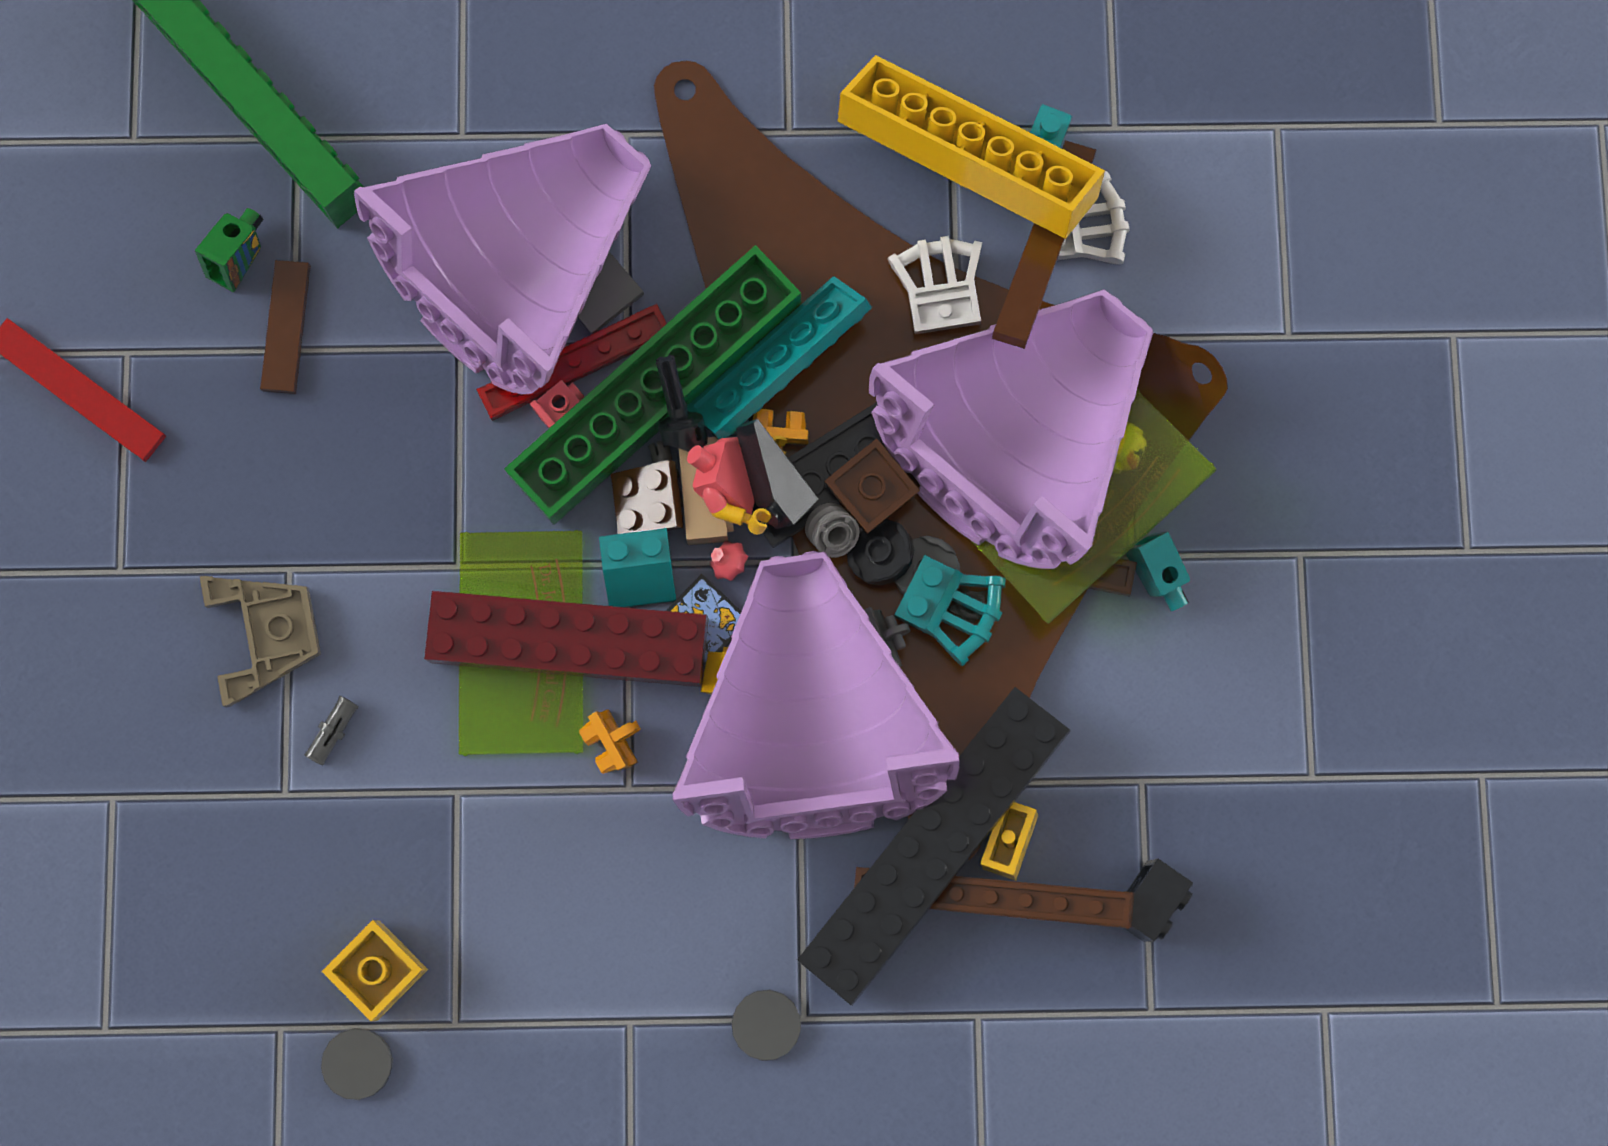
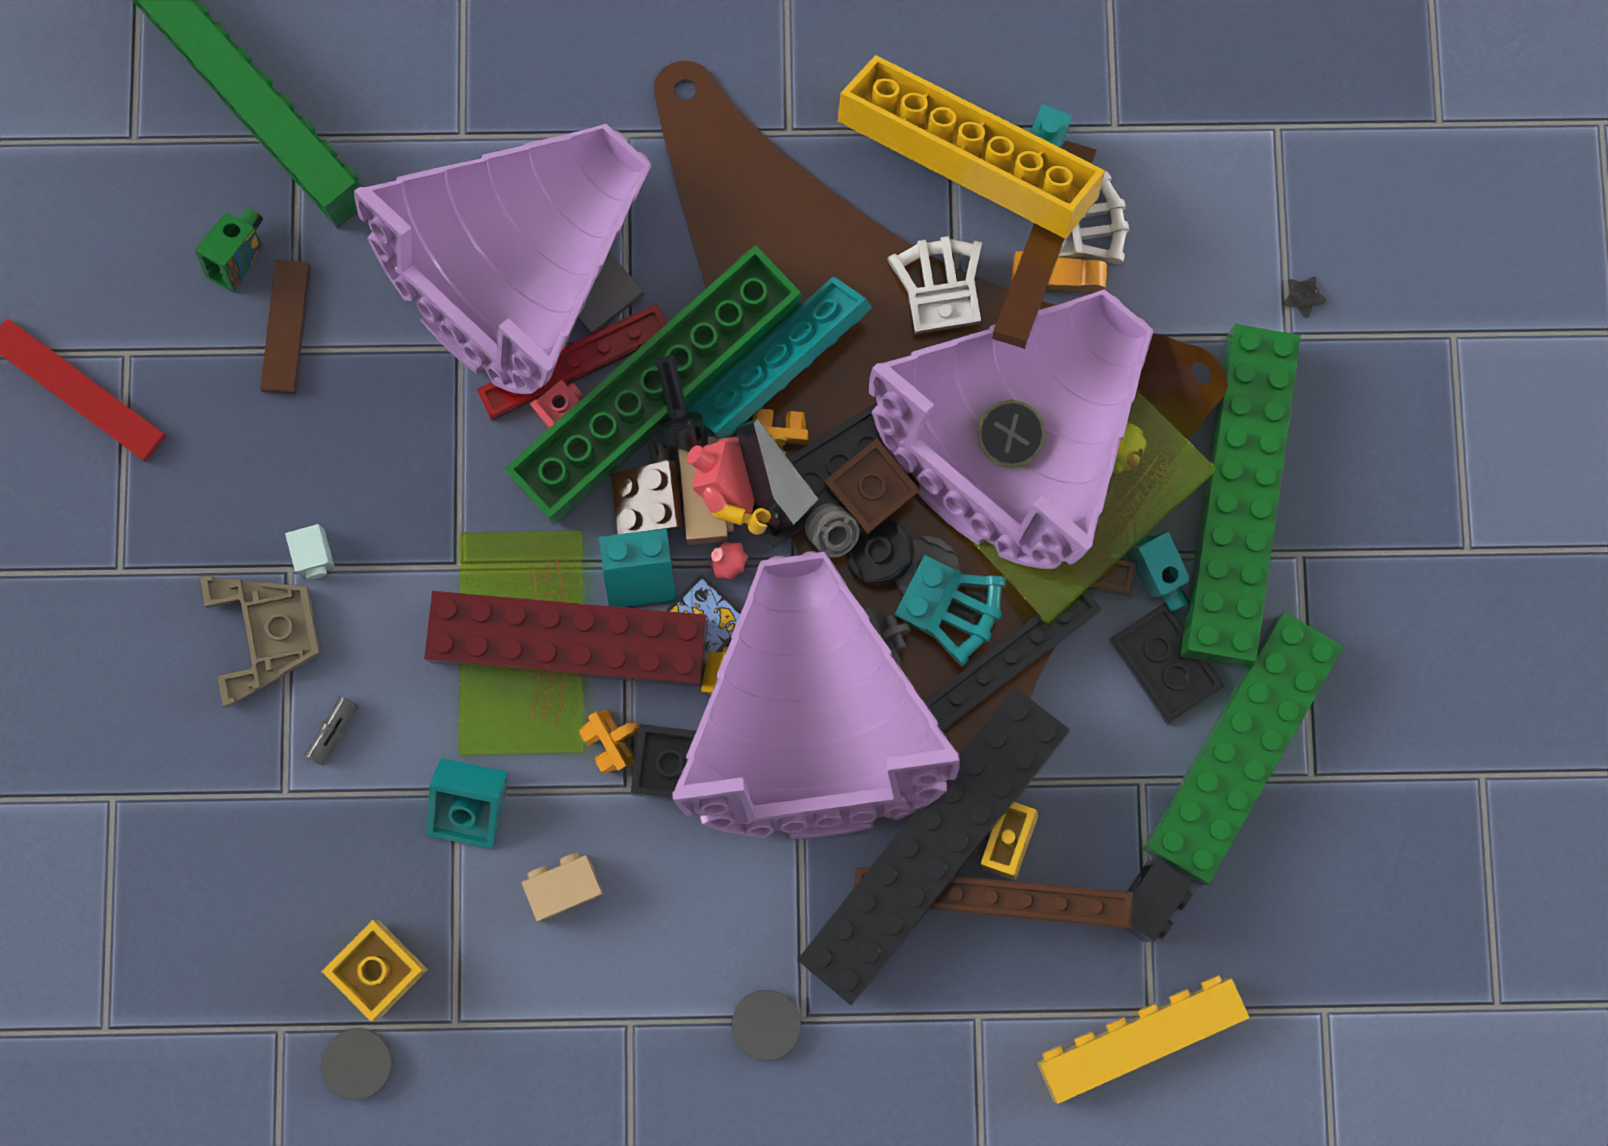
none -> light aqua brick [285,524,335,580]
none -> teal slope [426,758,508,850]
none -> tan brick [521,852,604,922]
none -> black brick [630,724,697,801]
none -> black plate [923,583,1102,733]
none -> black tile [977,400,1046,468]
none -> light orange leg [1011,251,1107,293]
none -> yellow brick [1036,975,1250,1104]
none -> black tile [1109,602,1224,724]
none -> green brick [1142,612,1344,885]
none -> green brick [1180,324,1301,668]
none -> clear smoke plate [1283,277,1326,318]

